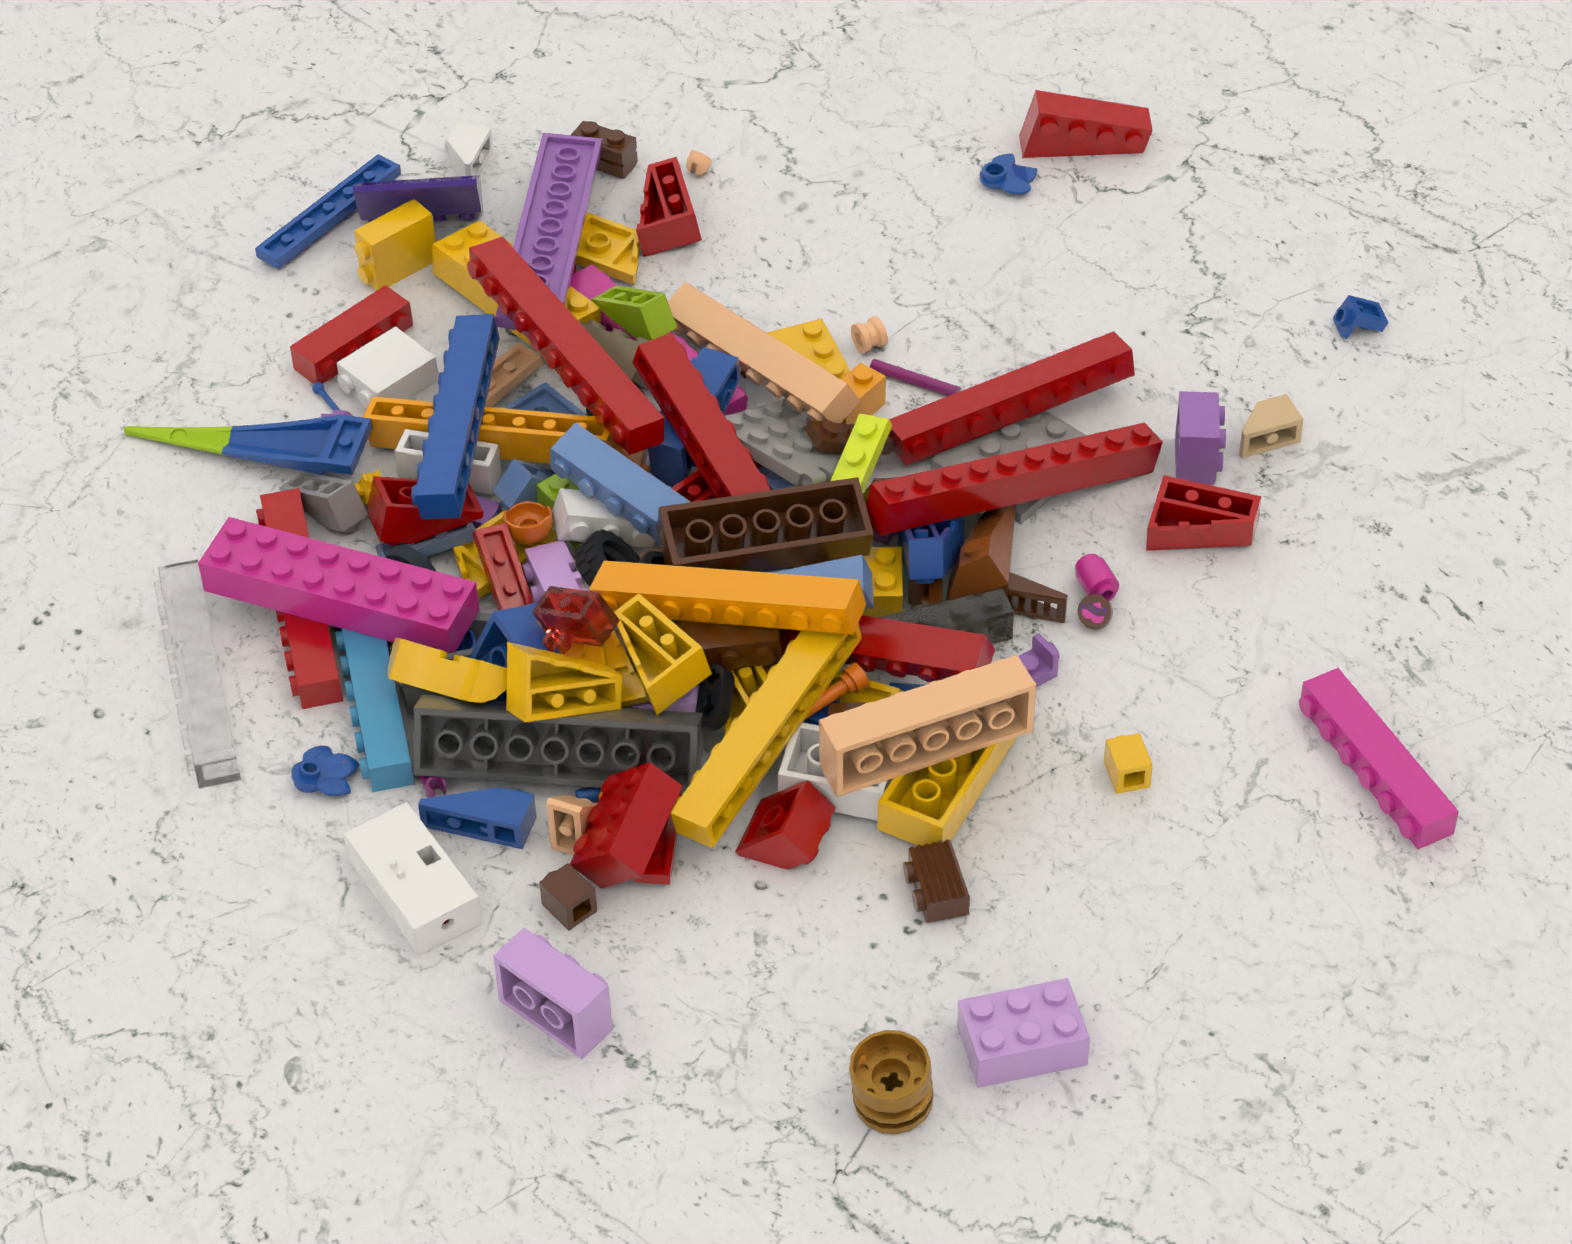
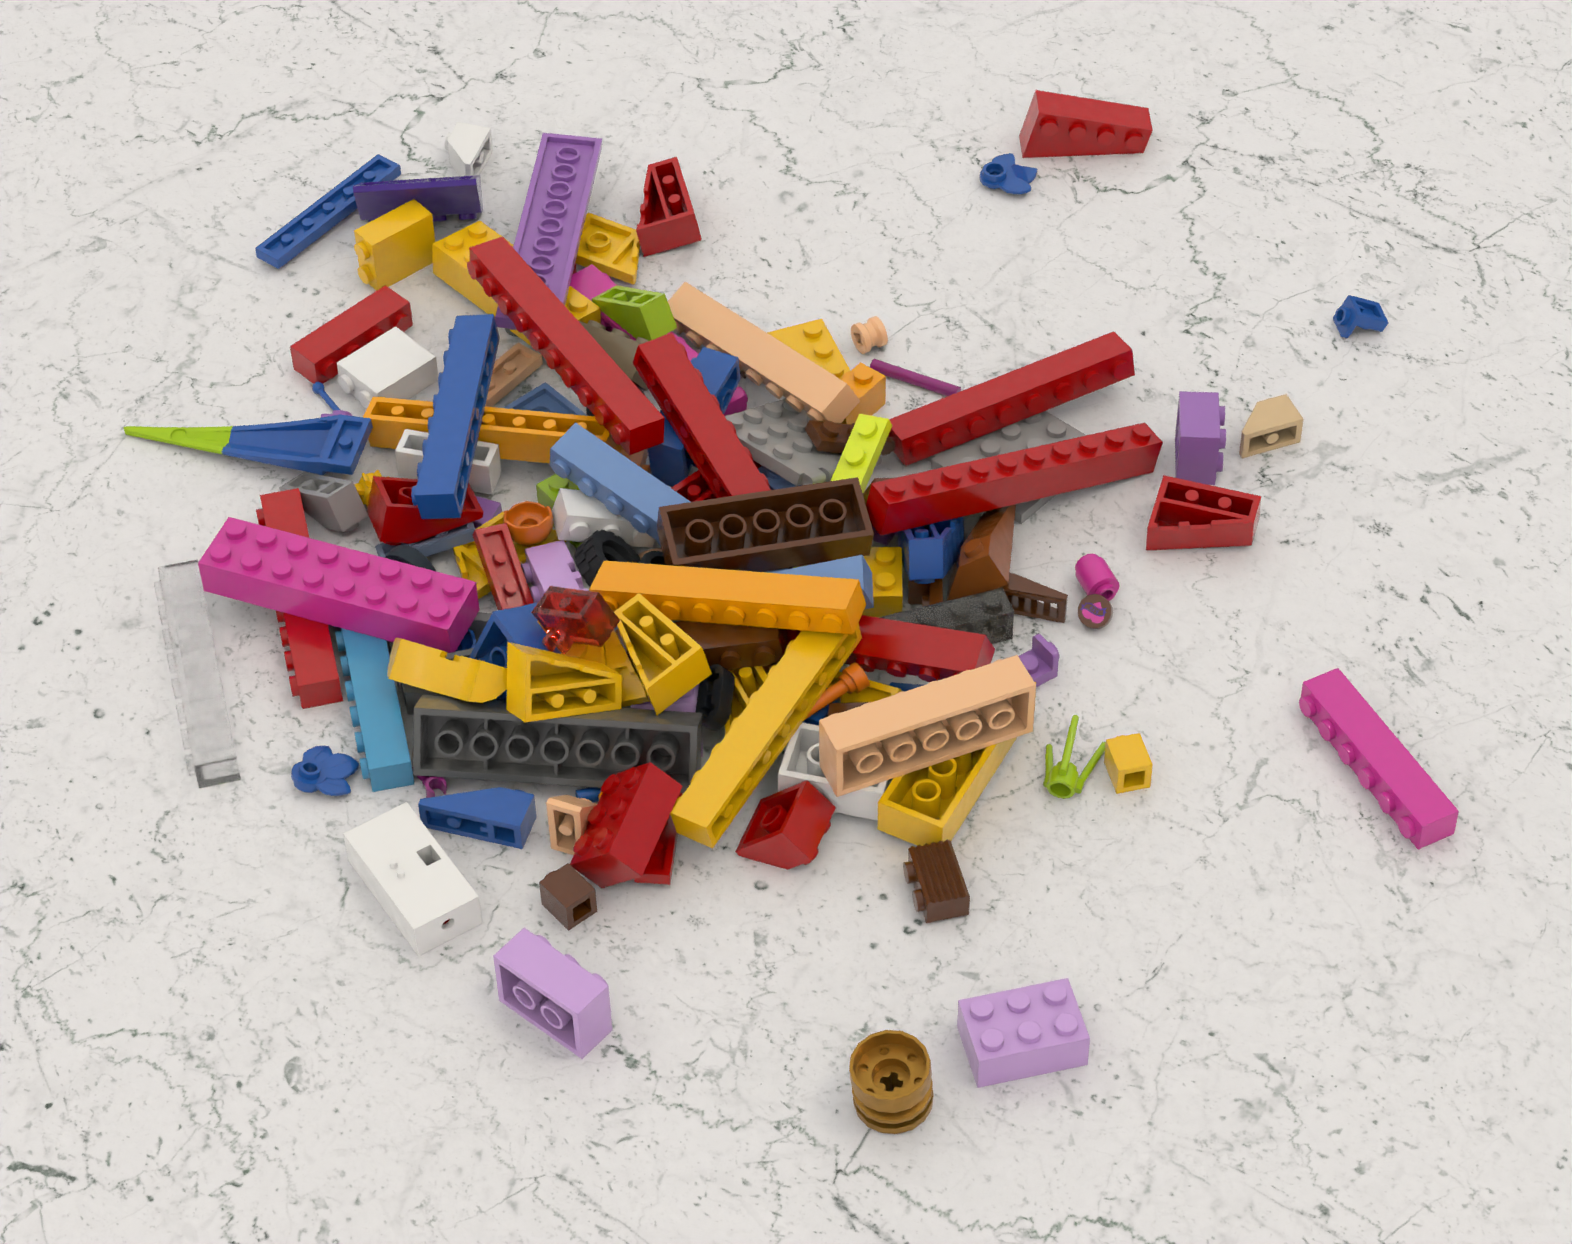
medium blue slope [493,458,556,510] -> none
reddish brown brick [571,121,638,179] -> none
light nougat hinge [686,150,712,176] -> none
none -> lime plant [1043,715,1106,799]

